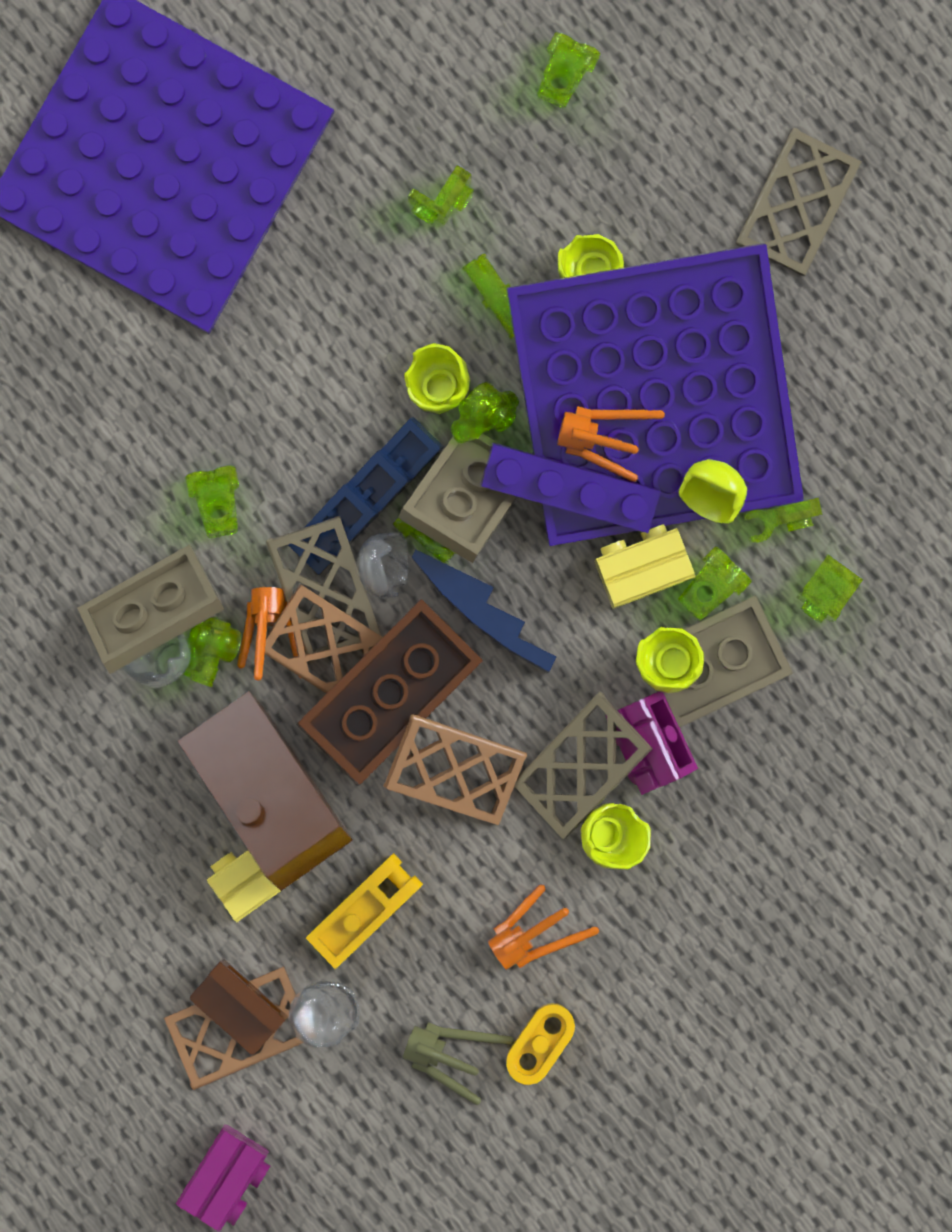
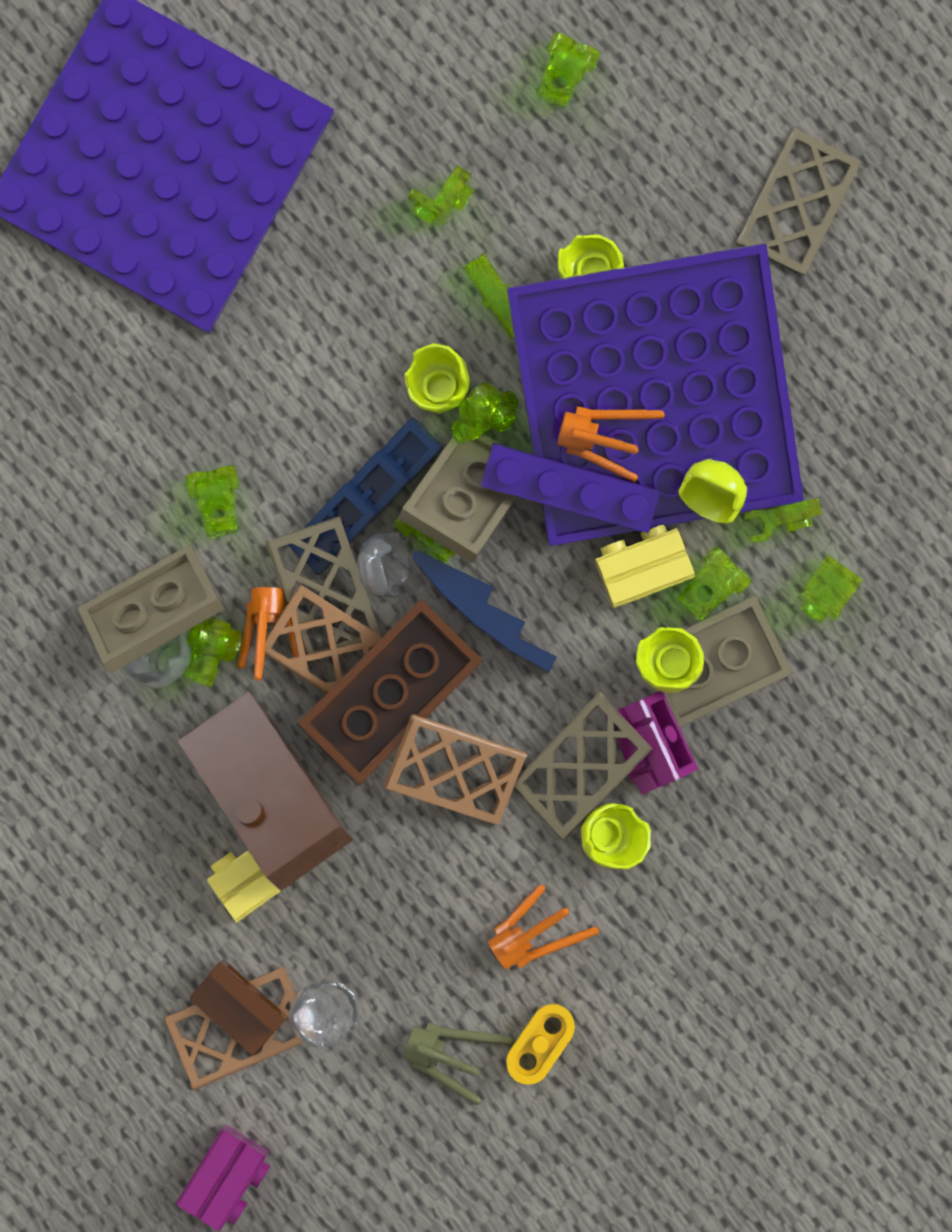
yellow plate [306,853,423,969] -> none

